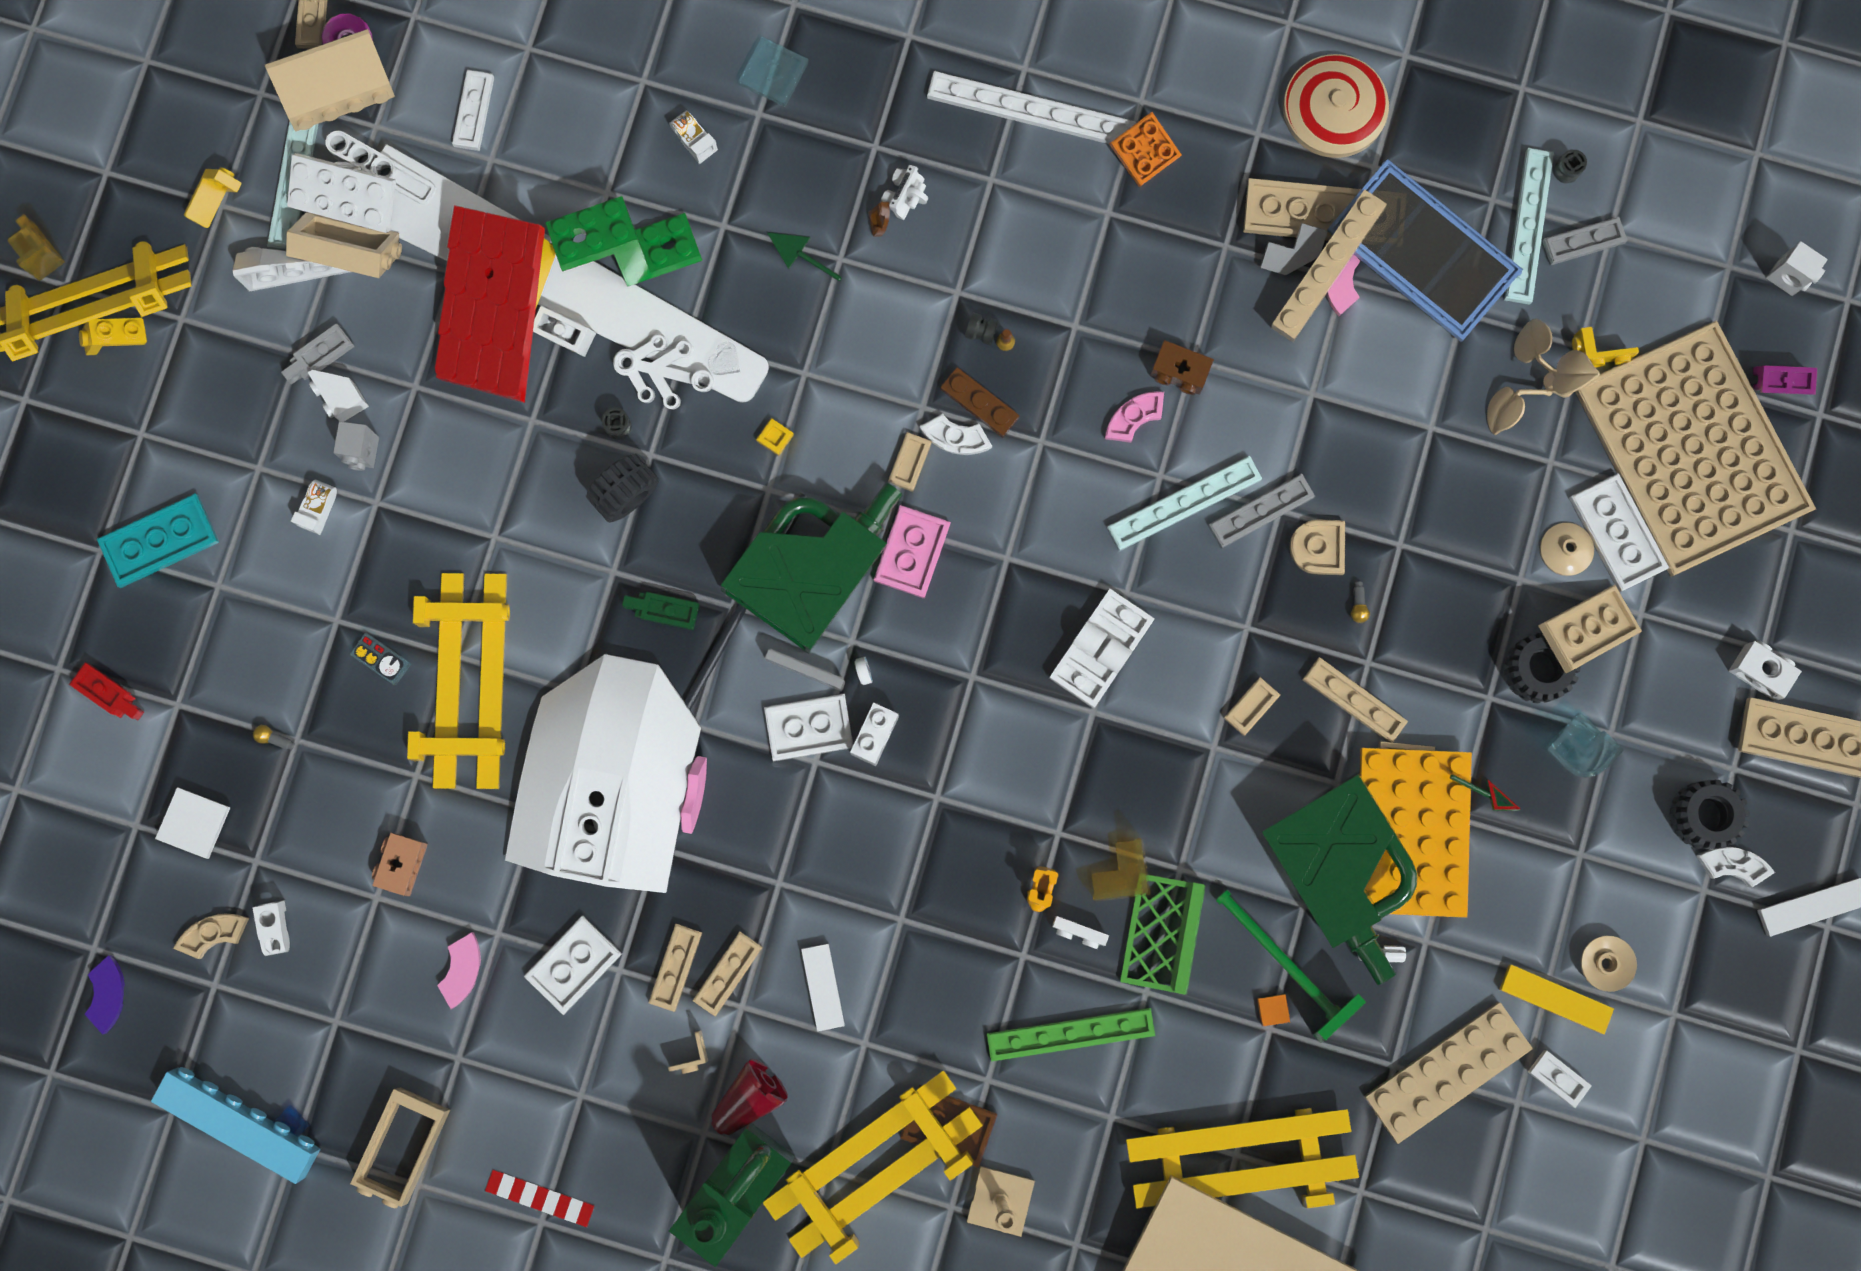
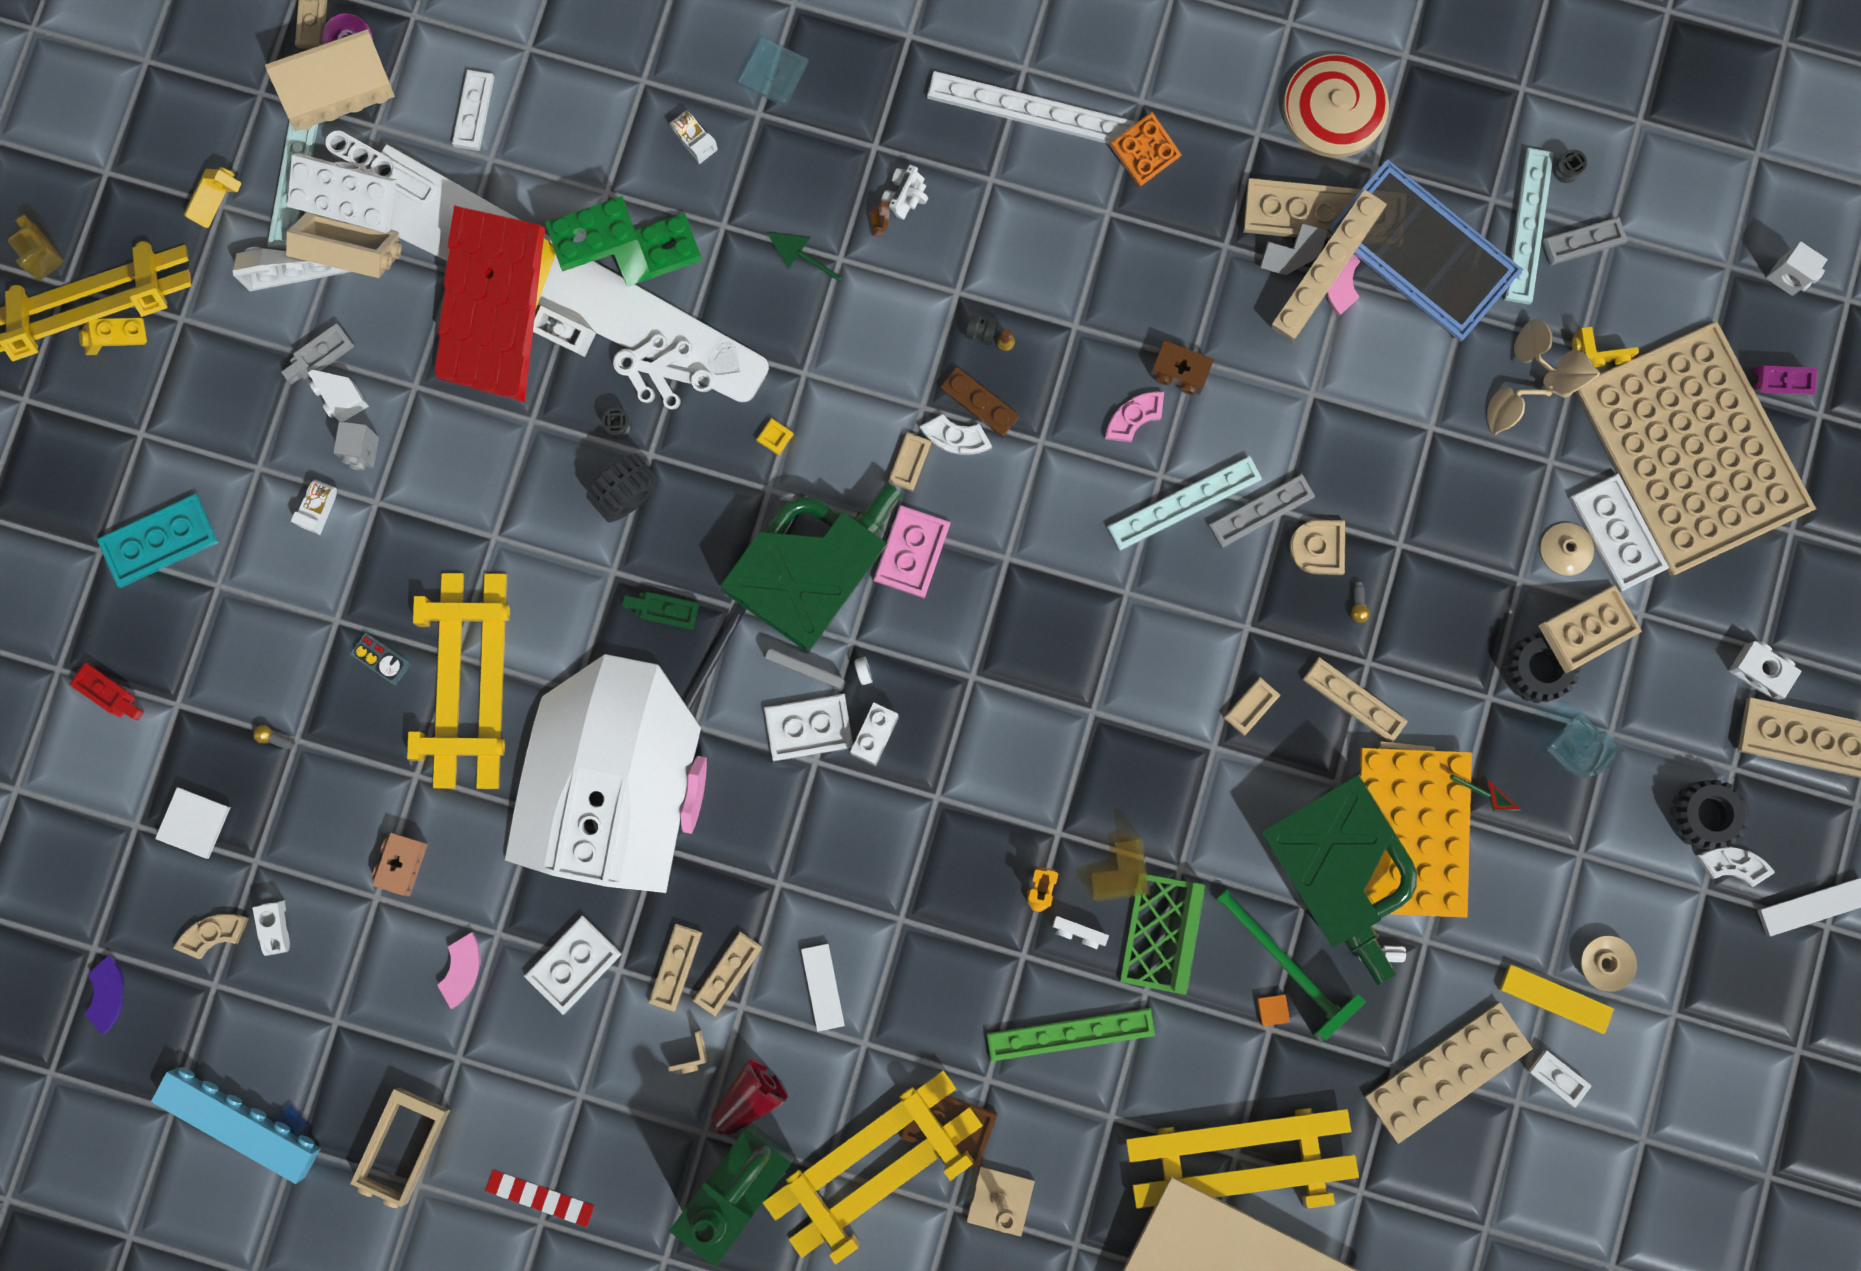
white plate [1049,589,1155,708] -> none

